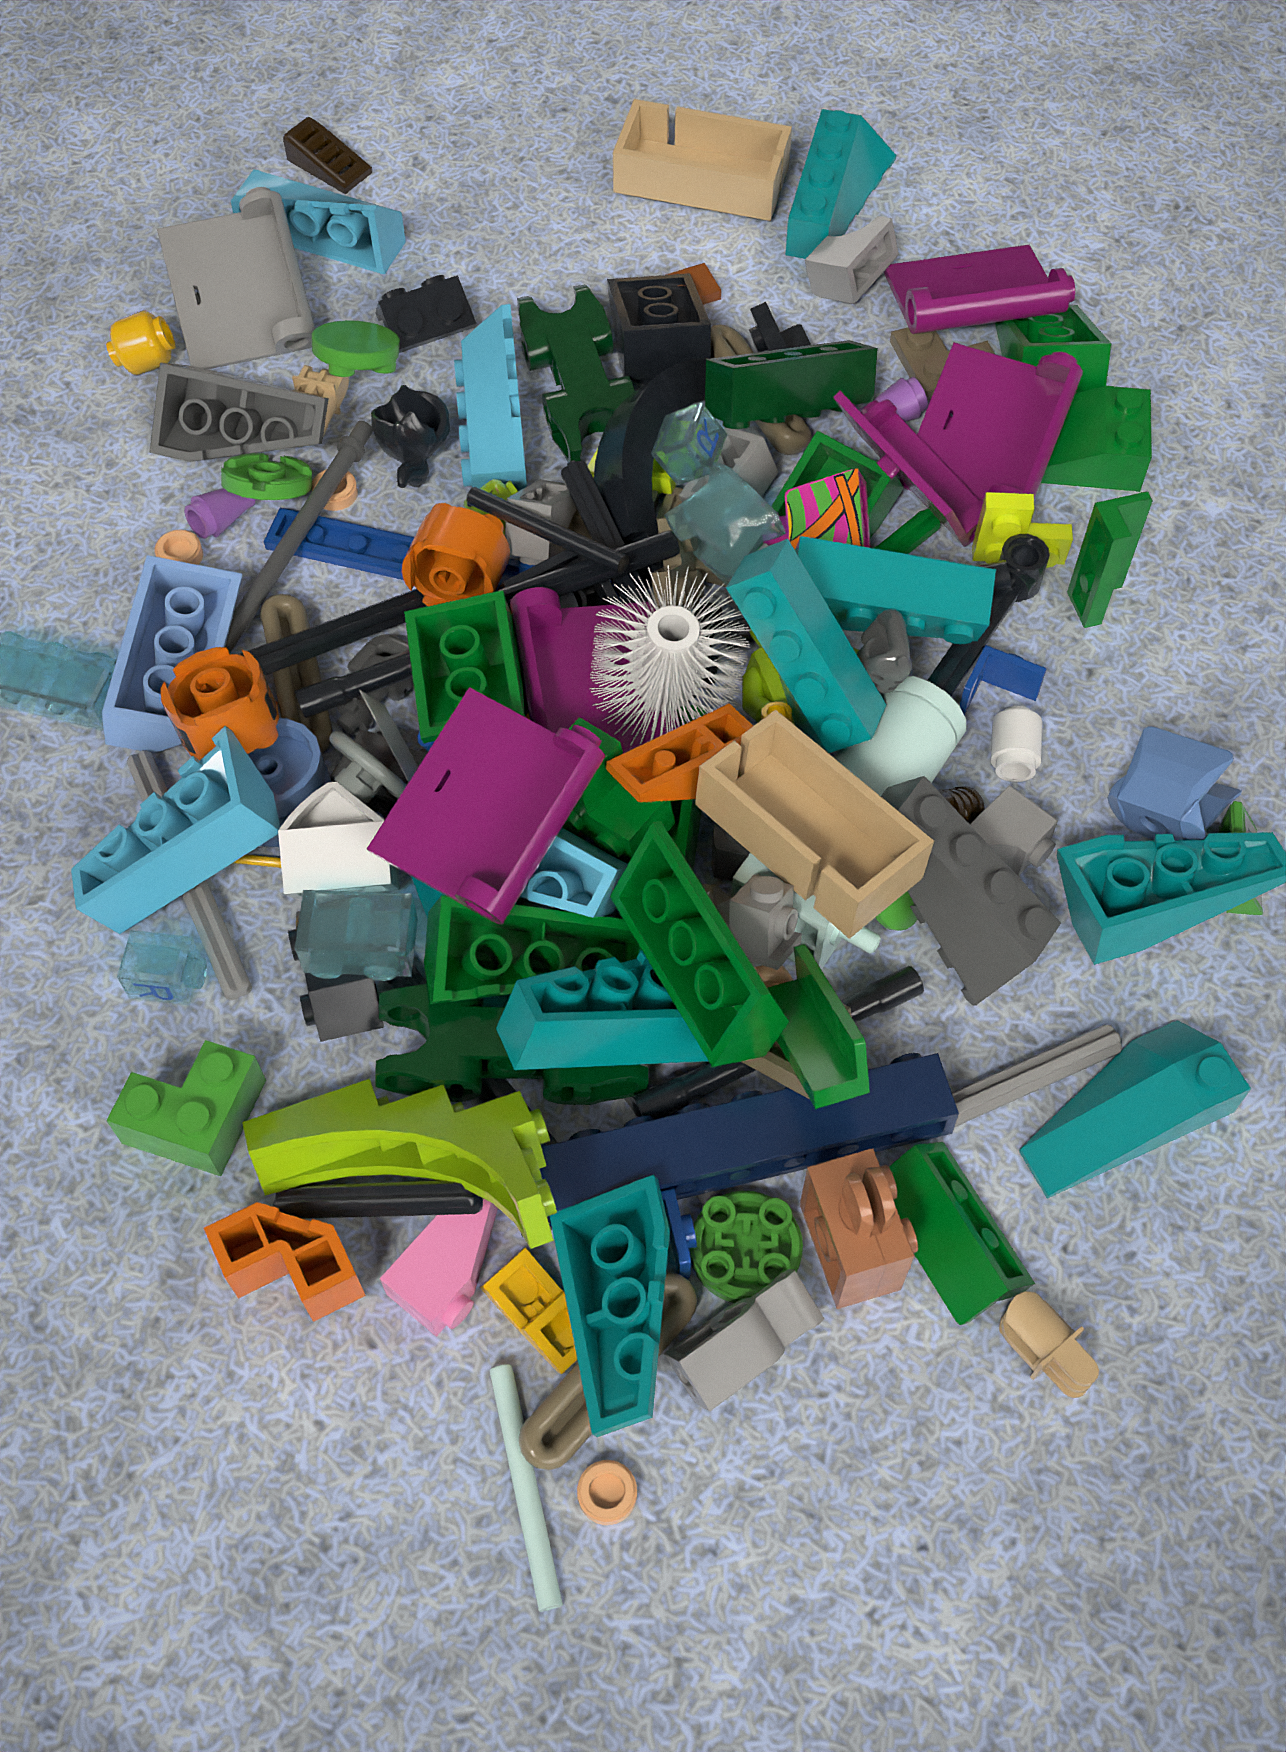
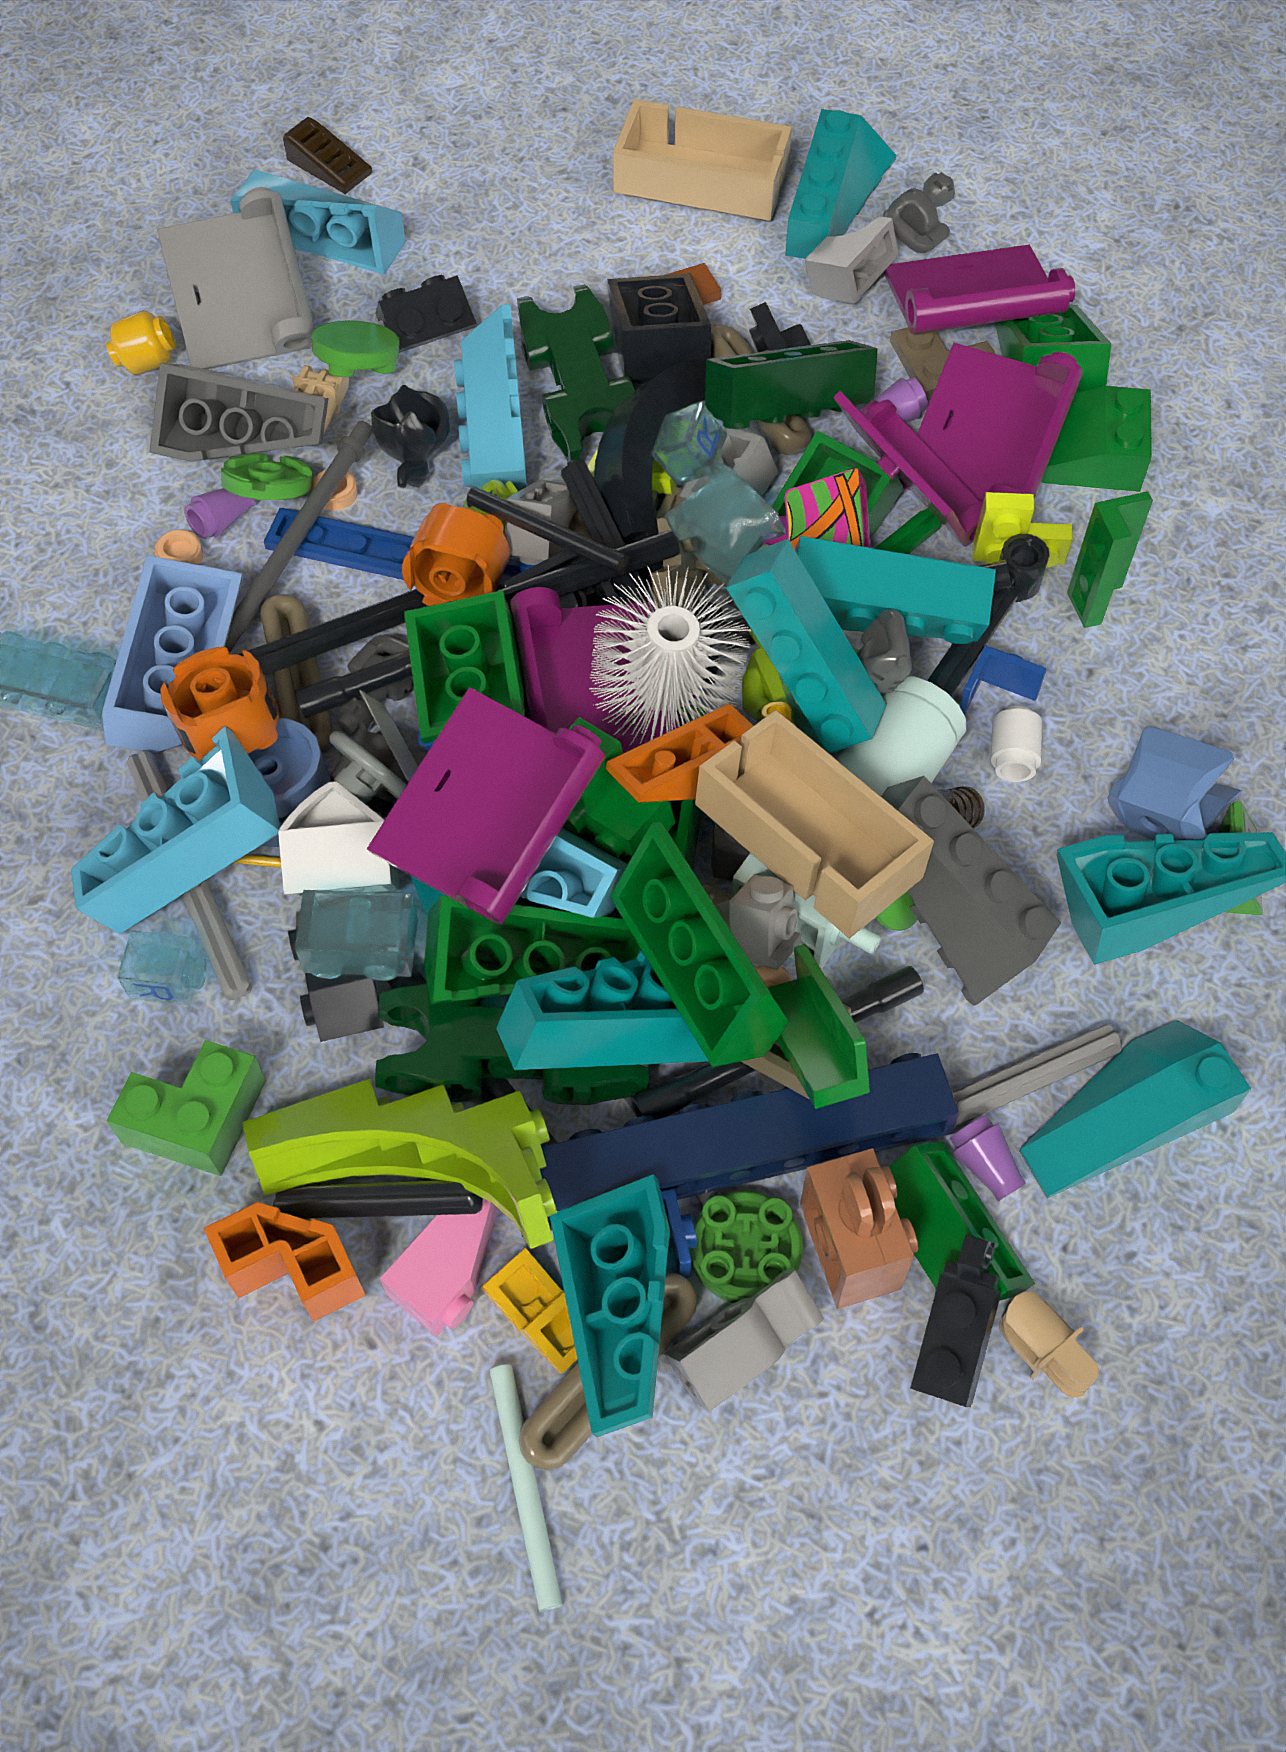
light nougat tile [577,1460,637,1525] -> none
light grey arch [970,785,1058,876] -> none
none -> dark grey piece [882,172,955,253]
none -> black hinge [910,1235,1001,1407]
none -> medium lavender cone [949,1115,1026,1201]

